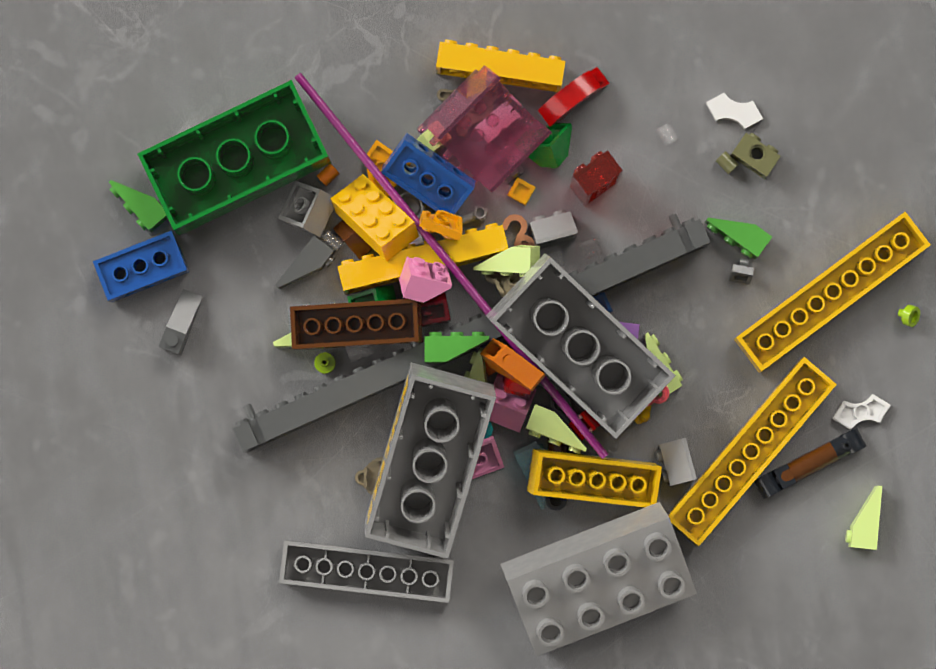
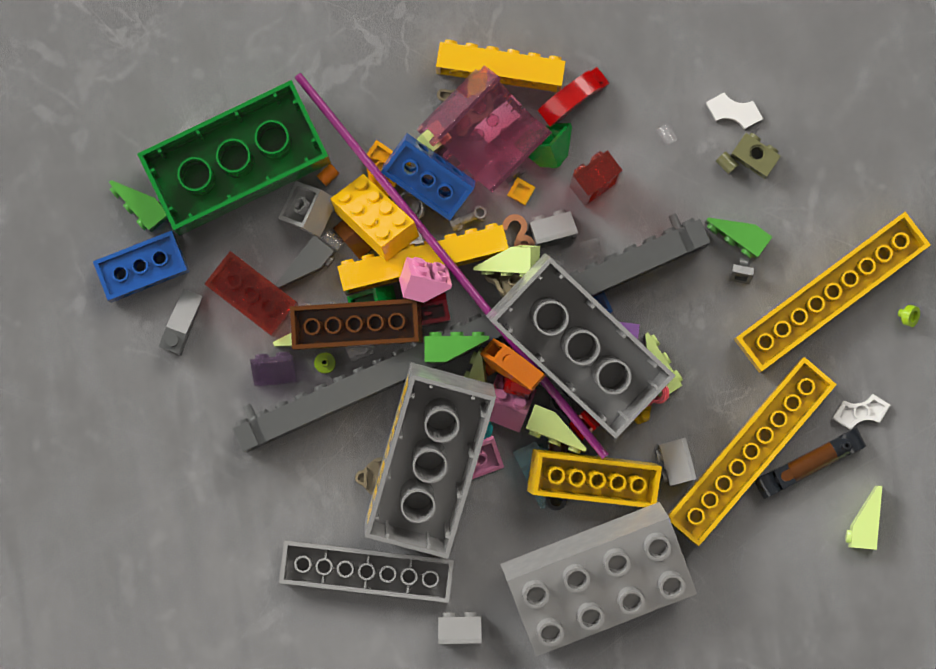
light orange plate [419,210,462,241] -> none
none -> clear red brick [204,251,299,337]
none -> clear purple slope [250,352,298,387]
none -> light grey slope [438,612,482,644]

